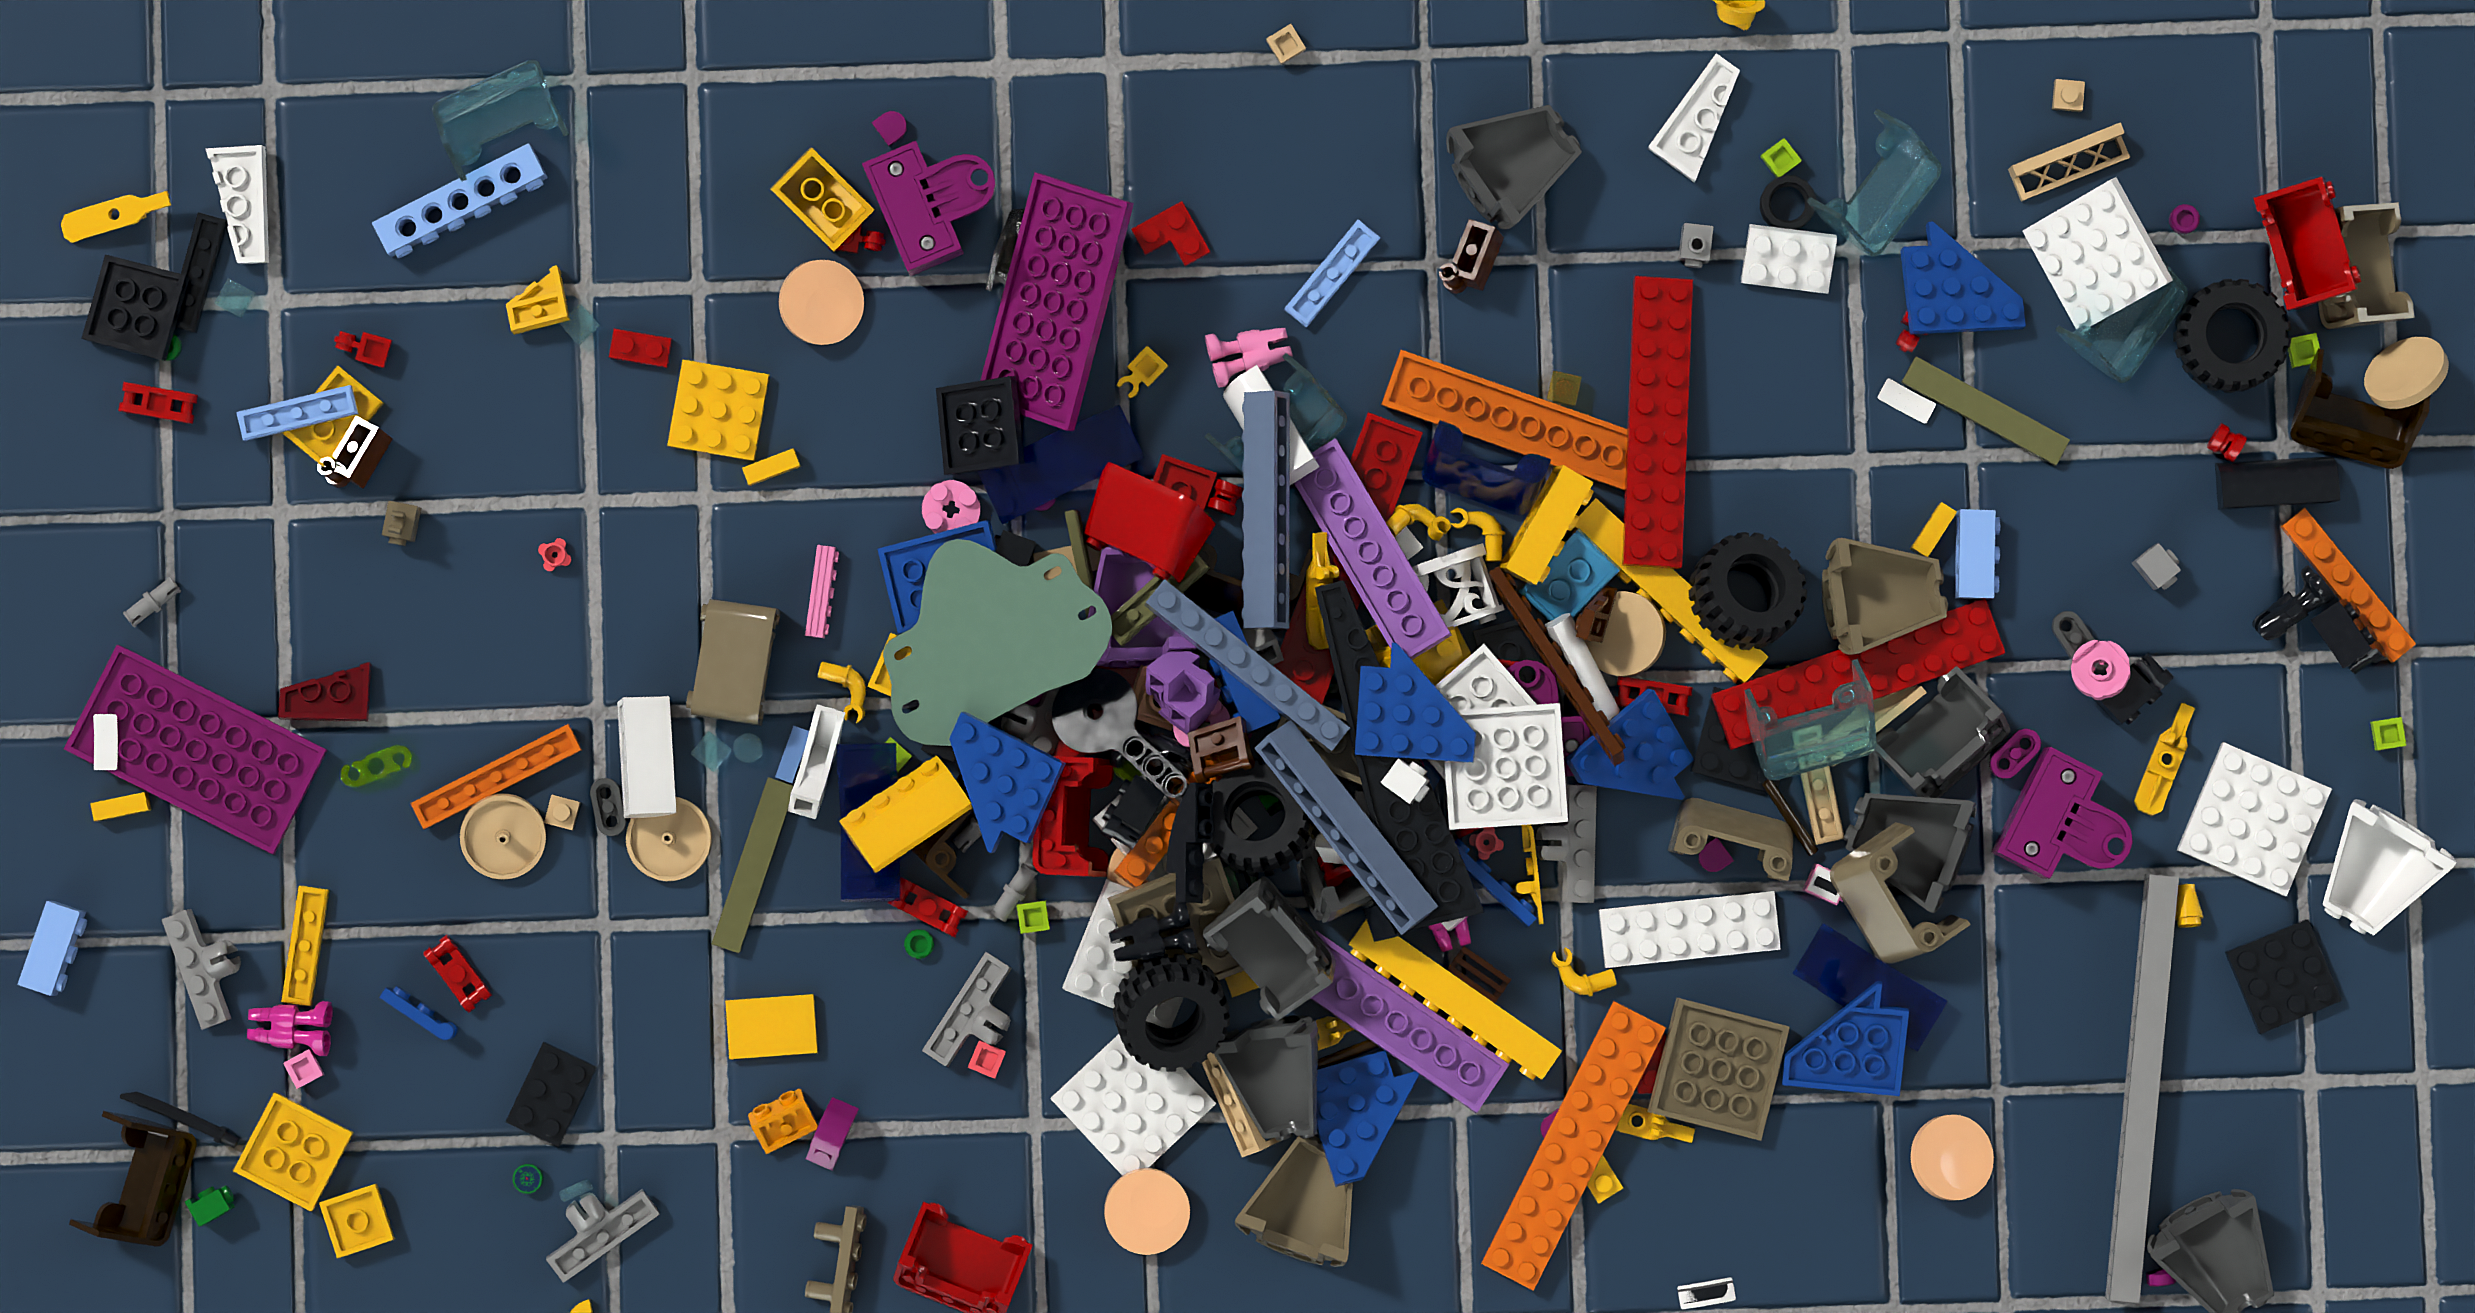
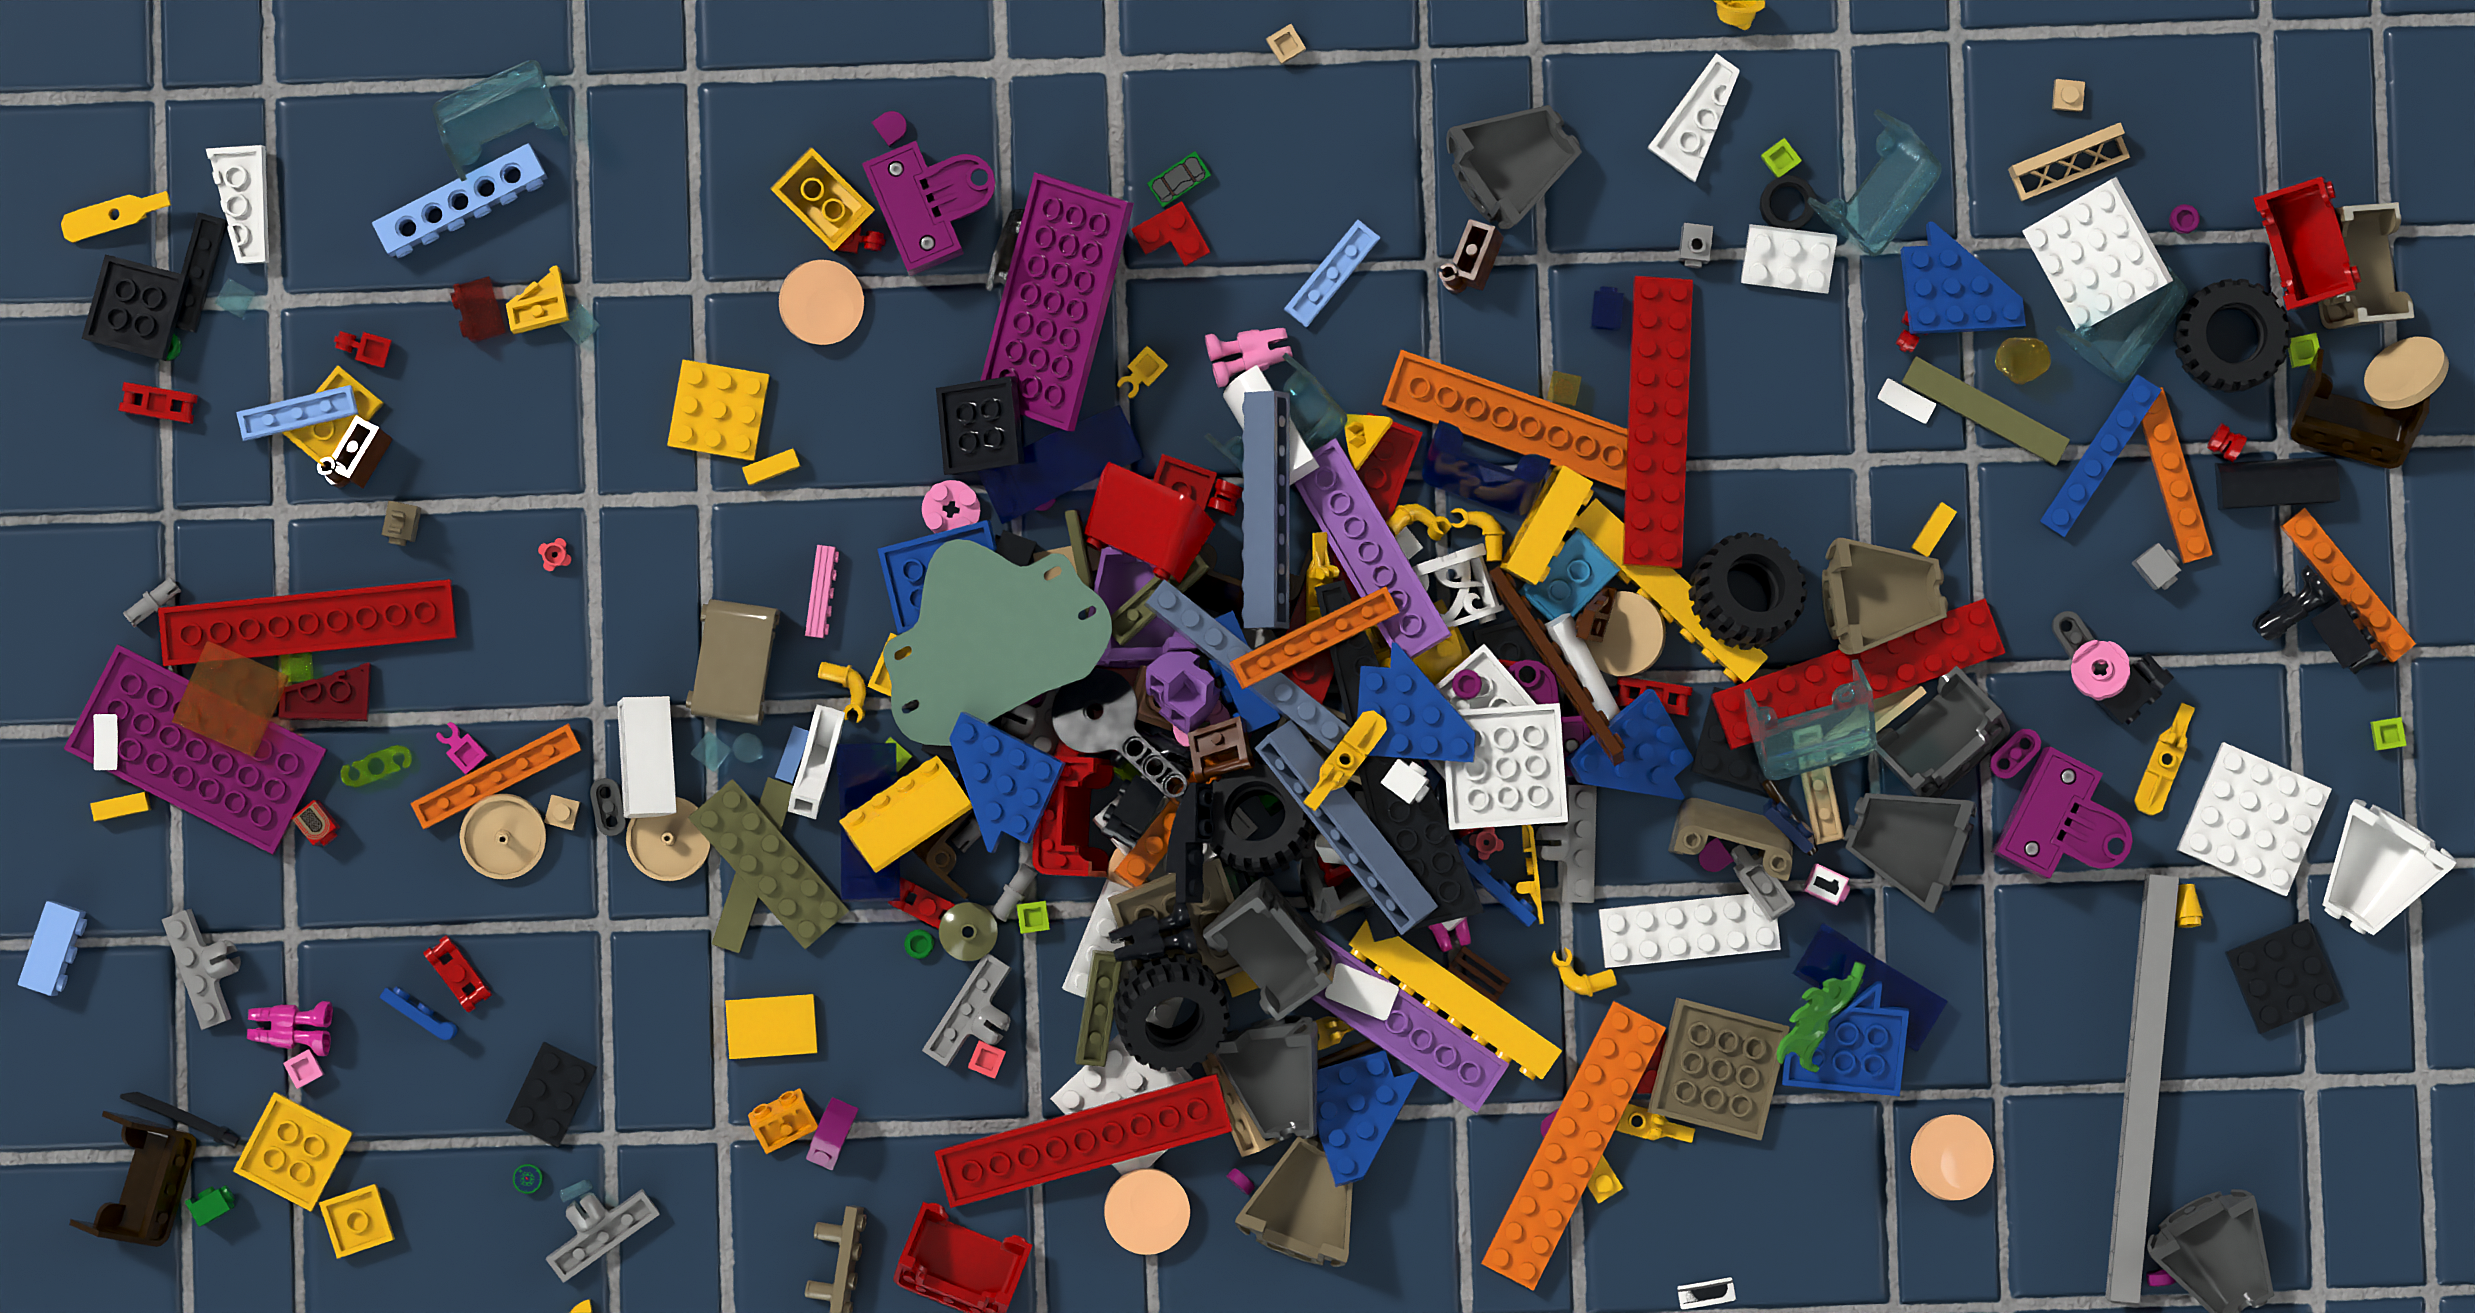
yellow tile [281,886,329,1006] -> none
red plate [609,329,673,368] -> none
dark tan windscreen [1830,822,1971,964] -> none
light blue brick [1955,509,2000,600] -> none
none -> red plate [158,579,457,667]
none -> clear orange plate [172,641,290,757]
none -> clear neon green plate [280,652,314,683]
none -> brick [291,800,341,847]
none -> dark pink plate [436,722,489,775]
none -> clear red bracket [450,276,507,343]
none -> olive plate [688,779,849,949]
none -> red plate [934,1073,1233,1208]
none -> olive dish [939,902,998,961]
none -> olive tile [1075,950,1122,1067]
none -> tile [1147,151,1211,208]
none -> magenta tile [1226,1168,1255,1196]
none -> orange plate [1229,586,1399,689]
none -> yellow piece [1303,710,1387,811]
none -> white sticker [1325,963,1399,1021]
none -> yellow piece [1343,414,1393,471]
none -> magenta tile [1452,669,1482,699]
none -> clear blue brick [1589,286,1624,331]
none -> light grey hinge [1730,844,1795,922]
none -> dark blue plate [1763,798,1814,854]
none -> bright green piece [1777,961,1866,1073]
none -> clear yellow hair [1995,337,2051,385]
none -> blue plate [2040,374,2162,537]
none -> orange plate [2141,387,2213,564]

